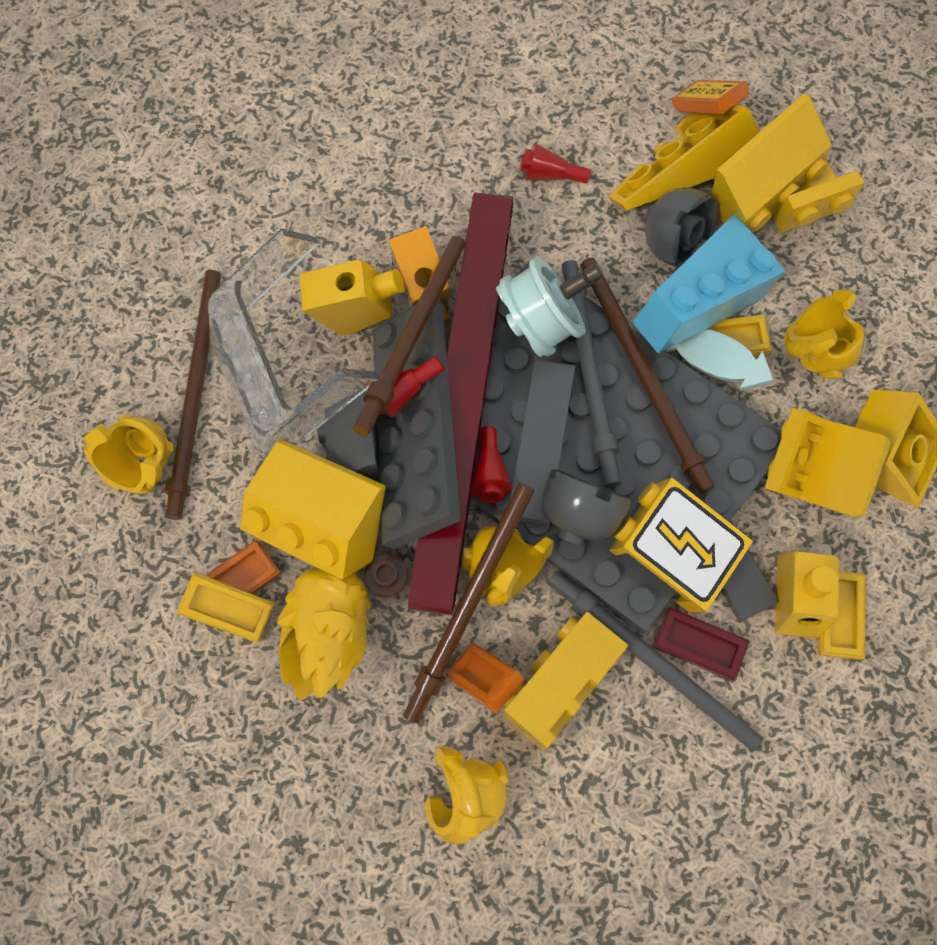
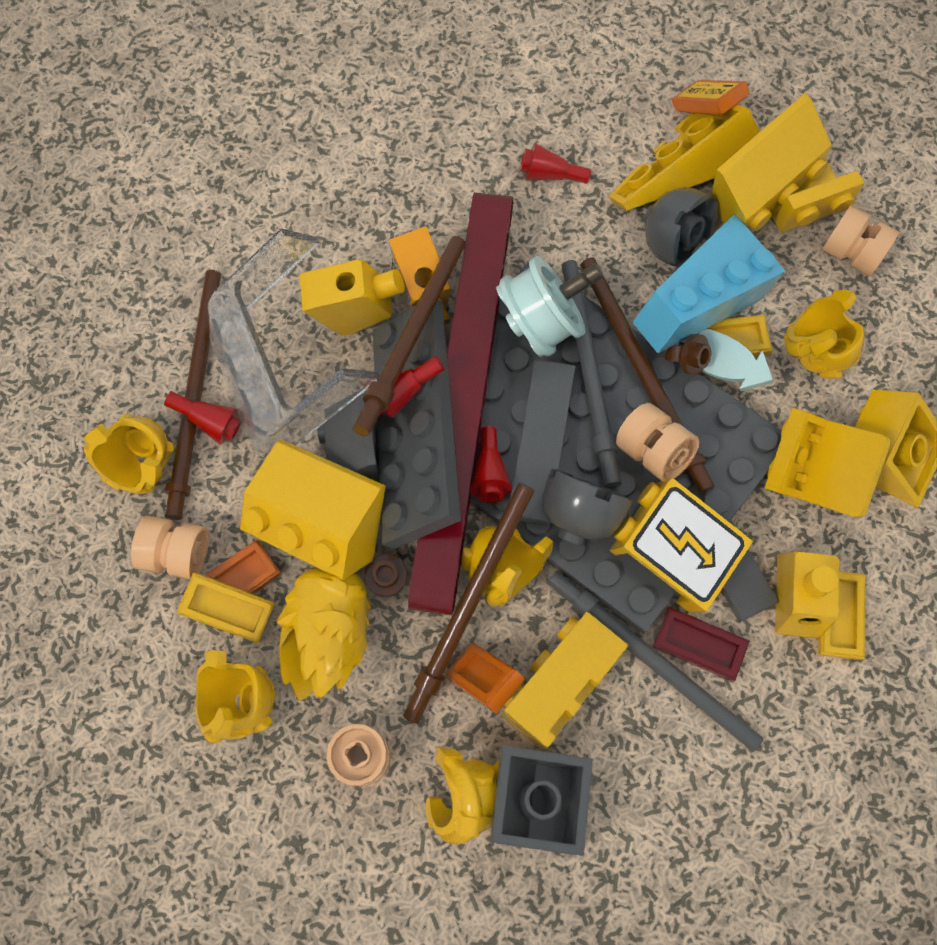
none -> light nougat wheel [131,516,209,580]
none -> red cone [164,391,242,445]
none -> yellow helmet [195,650,275,744]
none -> light nougat wheel [326,724,391,786]
none -> dark grey slope [489,745,593,856]
none -> light nougat wheel [616,403,700,482]
none -> reddish brown plate [665,334,712,376]
none -> light nougat wheel [822,205,900,277]

